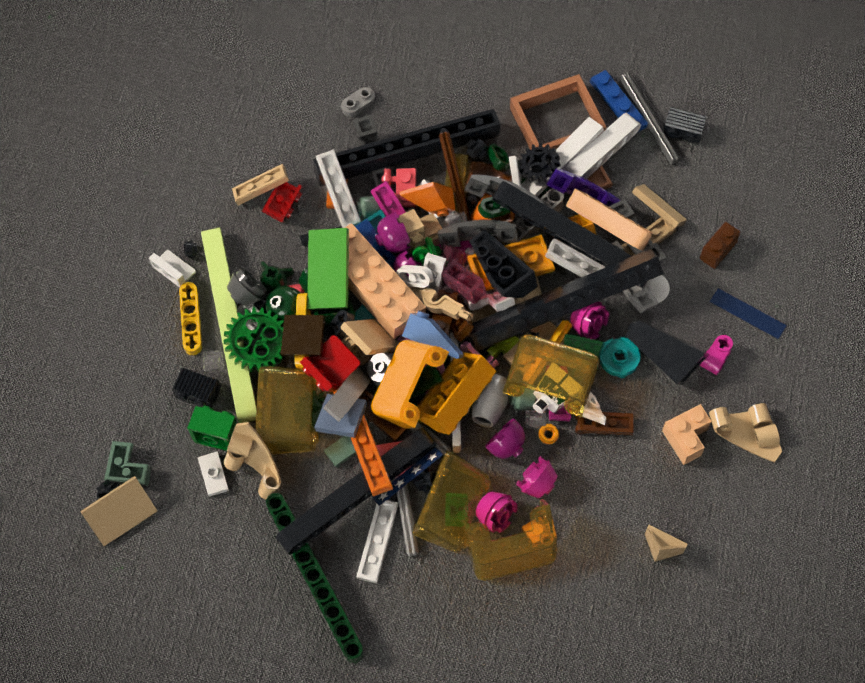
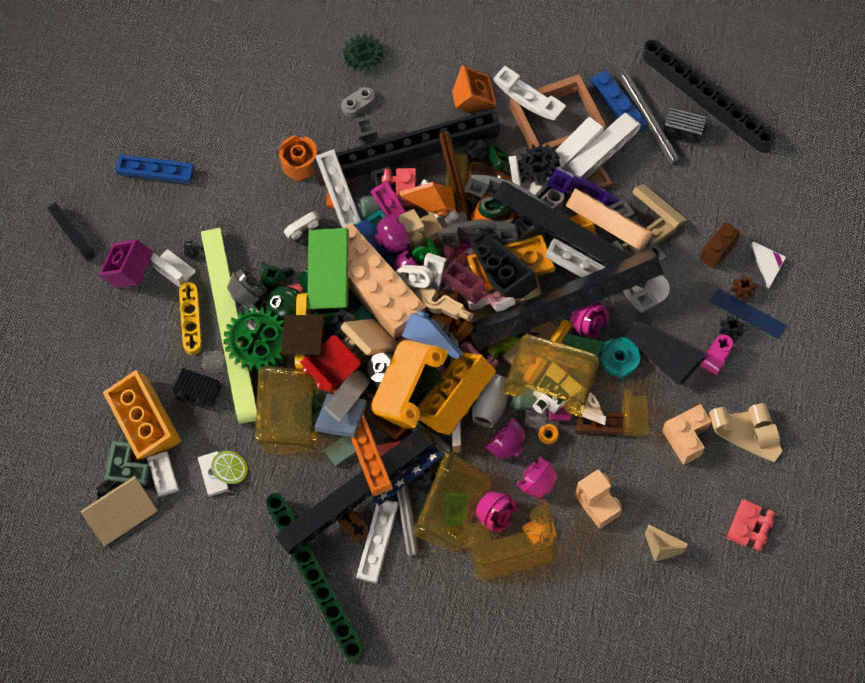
green brick [187,406,238,452] -> none
tan panel [224,422,281,500] -> none
tan tile [232,164,289,206] -> none
red bracket [262,182,303,223] -> none
none -> black beam [47,202,96,262]
none -> magenta brick [98,239,154,288]
none -> light orange slope [103,370,181,460]
none -> blue plate [115,155,194,184]
none -> white plate [147,451,179,497]
none -> lime sticker [211,451,248,484]
none -> orange brick [279,135,318,181]
none -> white plate [284,211,320,240]
none -> reddish brown beam [337,510,369,542]
none -> clear green gear [343,34,383,72]
none -> orange slope [452,65,497,112]
none -> white slope [493,66,566,120]
none -> light nougat brick [575,469,622,529]
none -> clear yellow panel [622,390,649,436]
none -> black beam [642,39,775,153]
none -> black gear [719,315,745,341]
none -> coral plate [726,499,776,551]
none -> reddish brown gear [731,275,757,301]
none -> white tile [751,242,786,288]

